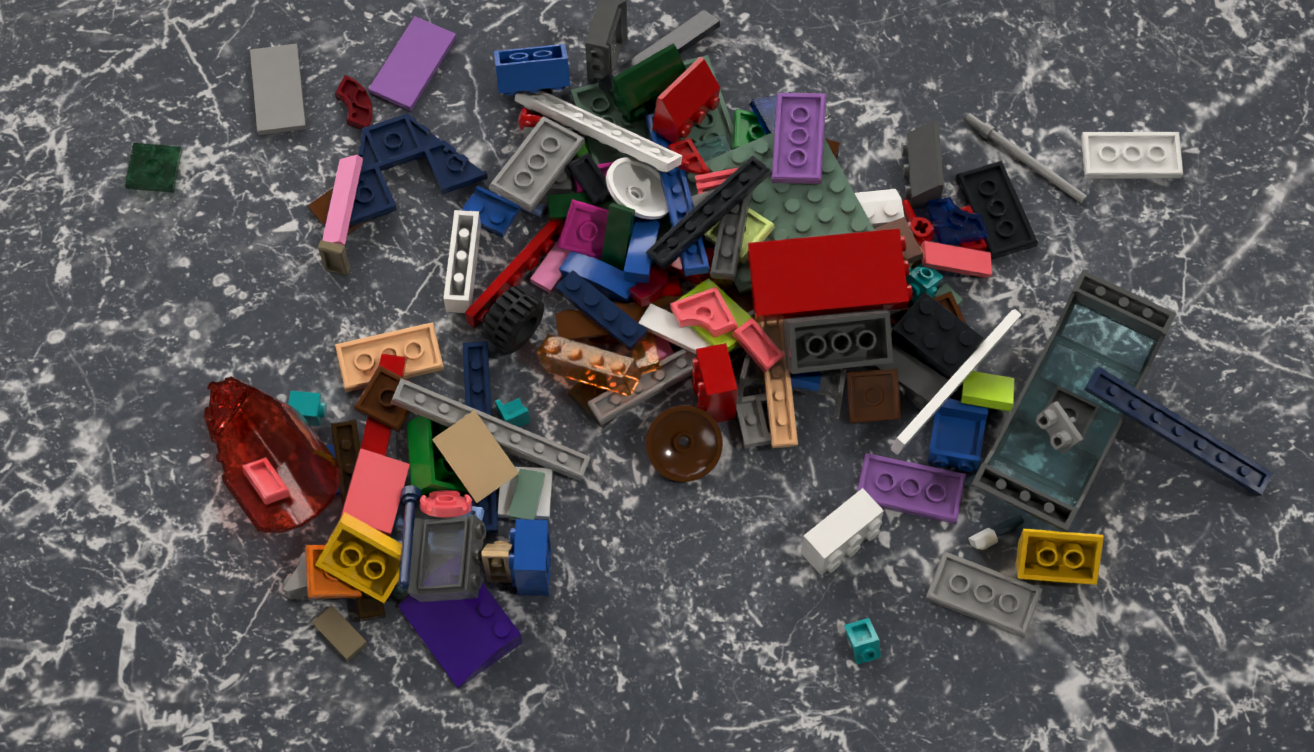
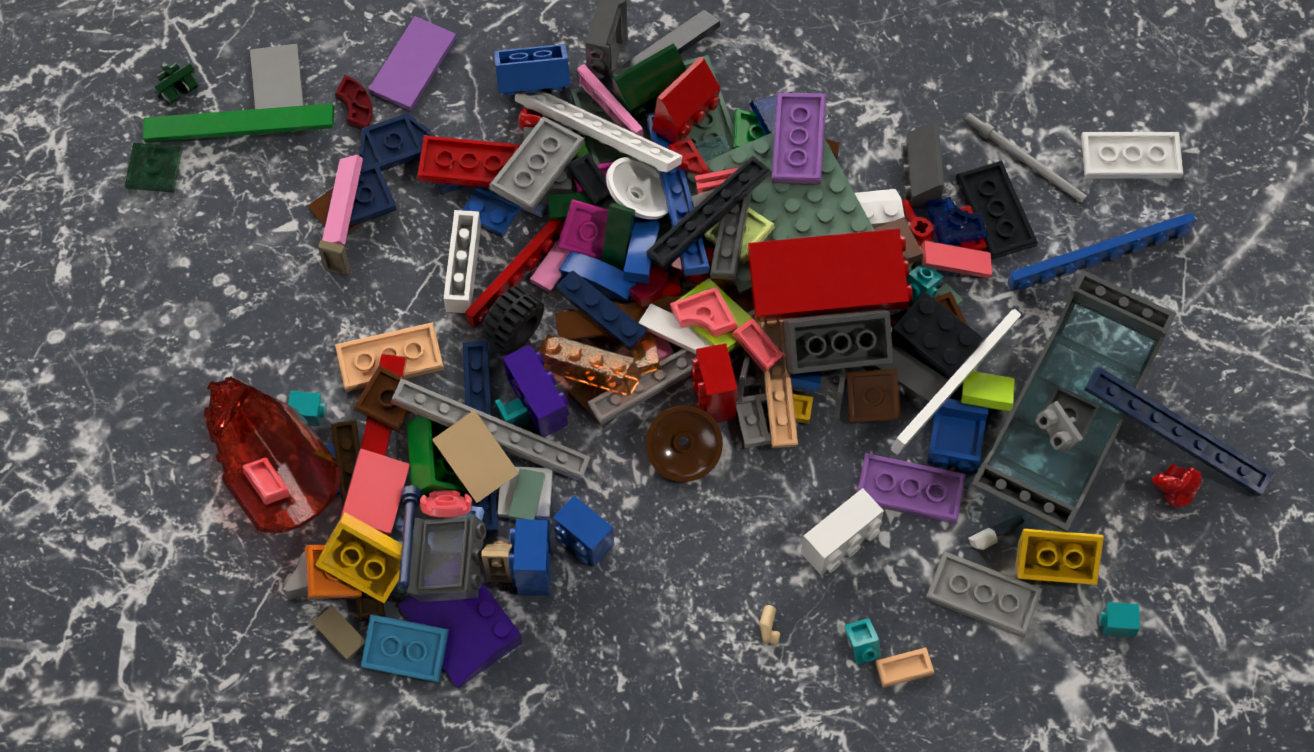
none -> green tile [143,103,334,143]
none -> dark green hips [155,62,199,105]
none -> dark azure tile [361,614,449,682]
none -> red tile [417,135,520,188]
none -> dark purple brick [503,344,570,437]
none -> blue brick [553,495,614,567]
none -> bright pink tile [577,64,643,137]
none -> tan arm [760,605,780,645]
none -> yellow plate [793,394,813,424]
none -> light nougat tile [875,648,934,688]
none -> blue plate [1007,212,1196,291]
none -> teal brick [1099,602,1140,637]
none -> red hair [1152,464,1202,508]

